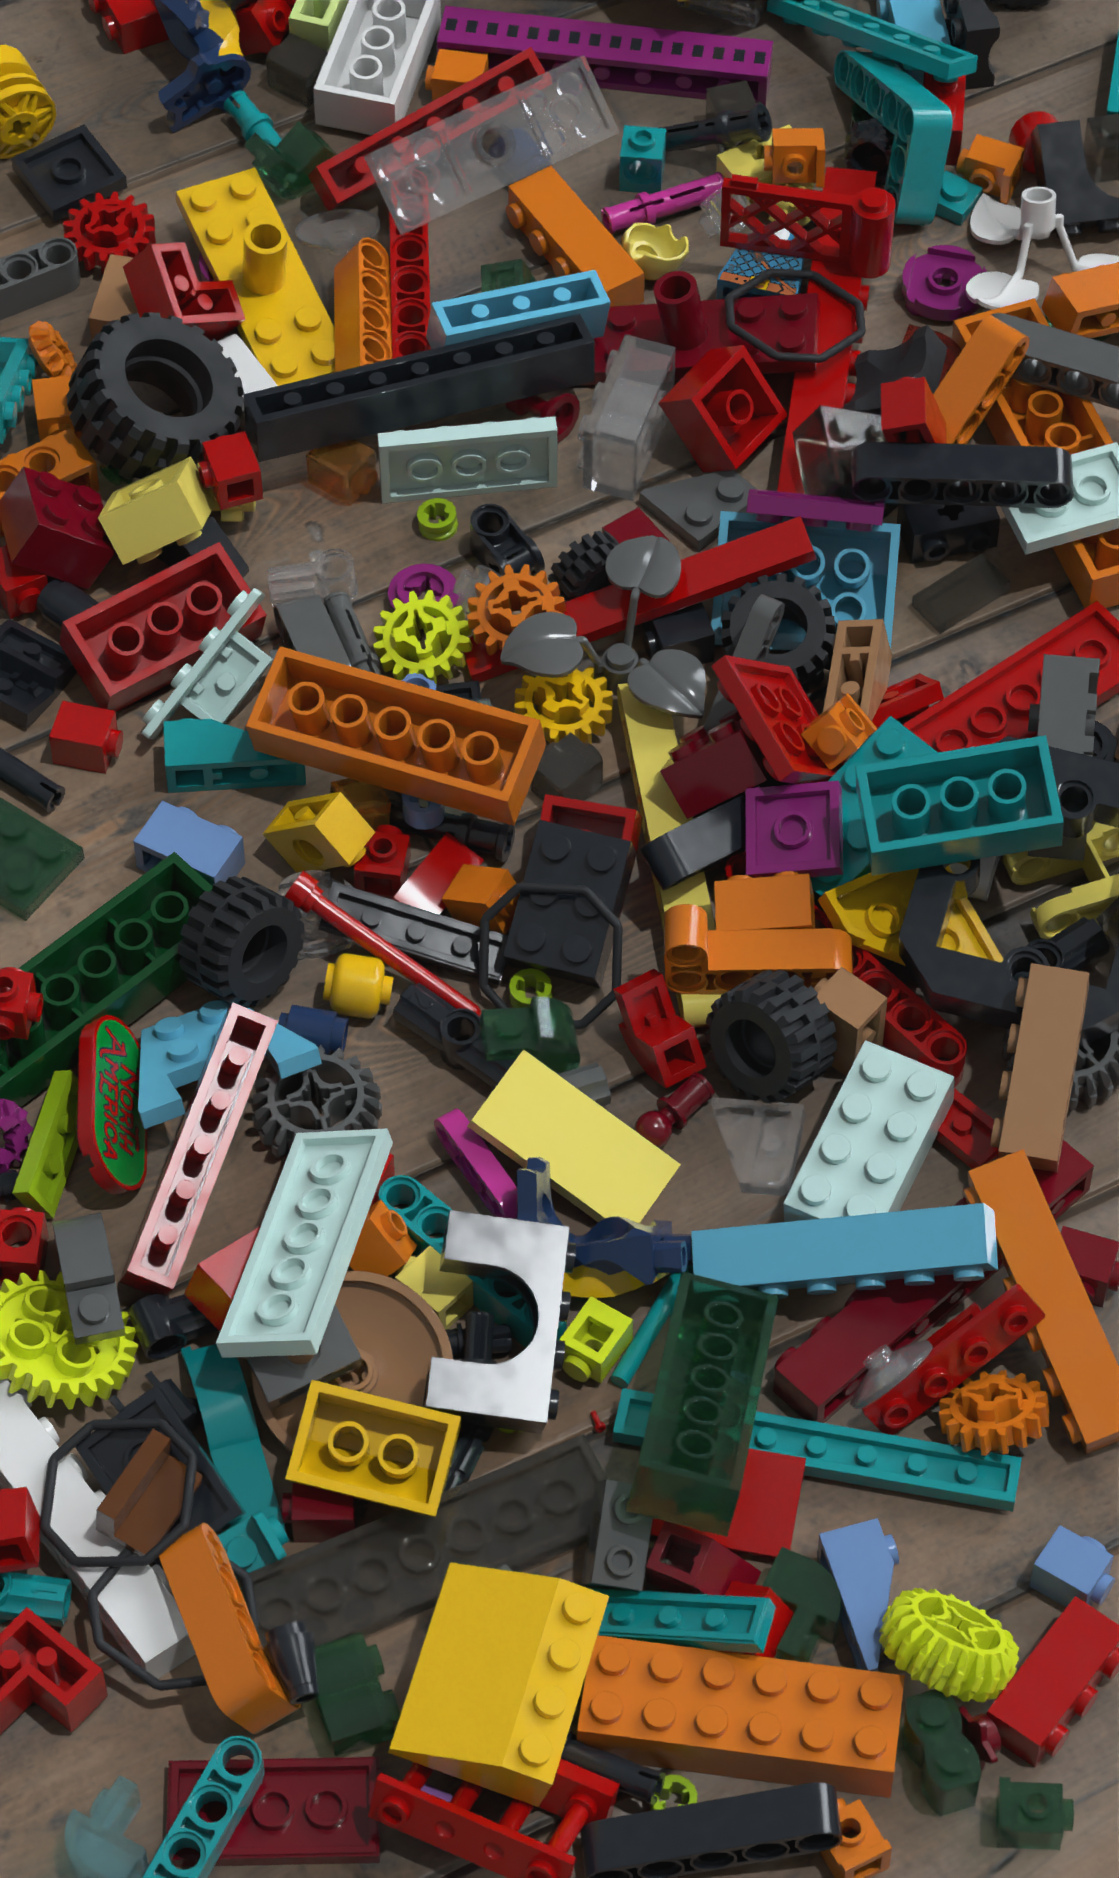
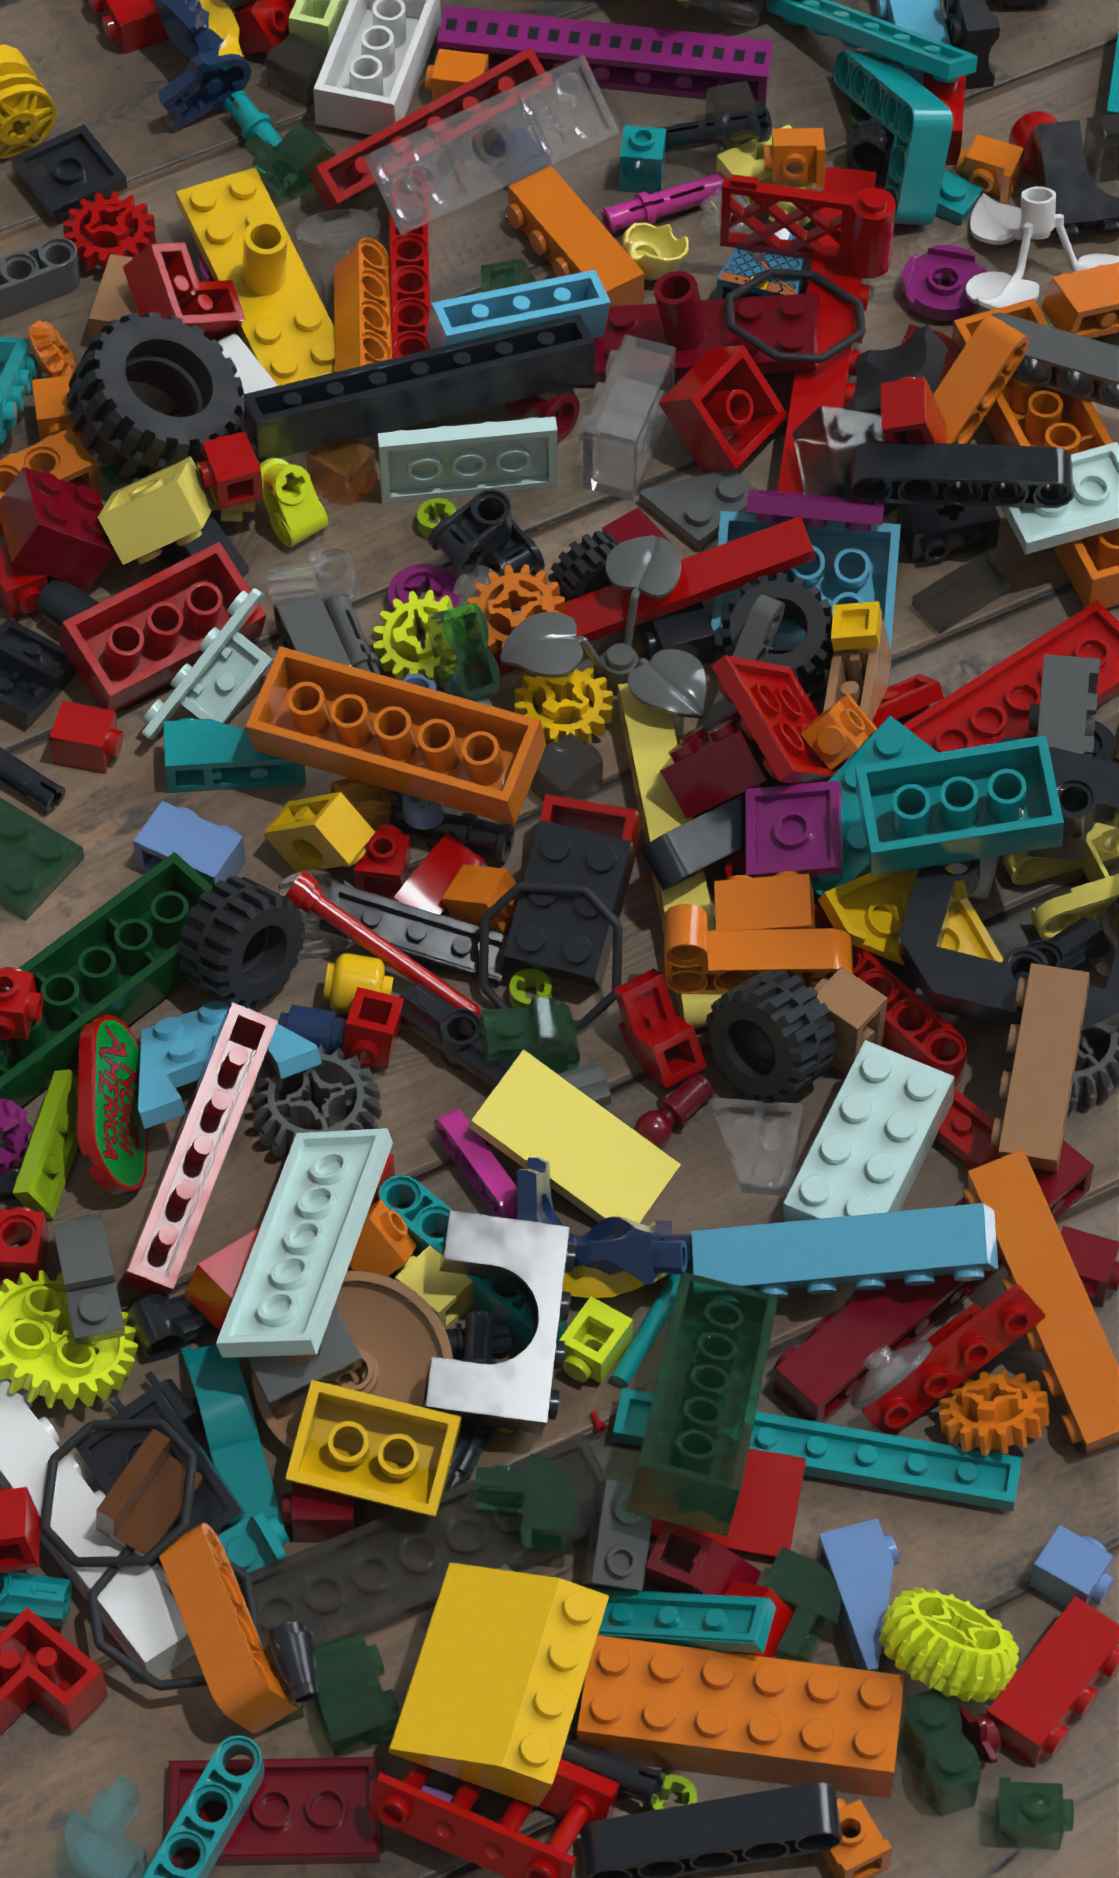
none -> neon yellow piece [259,457,328,548]
none -> red brick [342,987,404,1070]
none -> clear green brick [427,603,500,700]
none -> black piece [428,489,512,575]
none -> clear green brick [474,1453,576,1555]
none -> yellow plate [831,601,882,651]

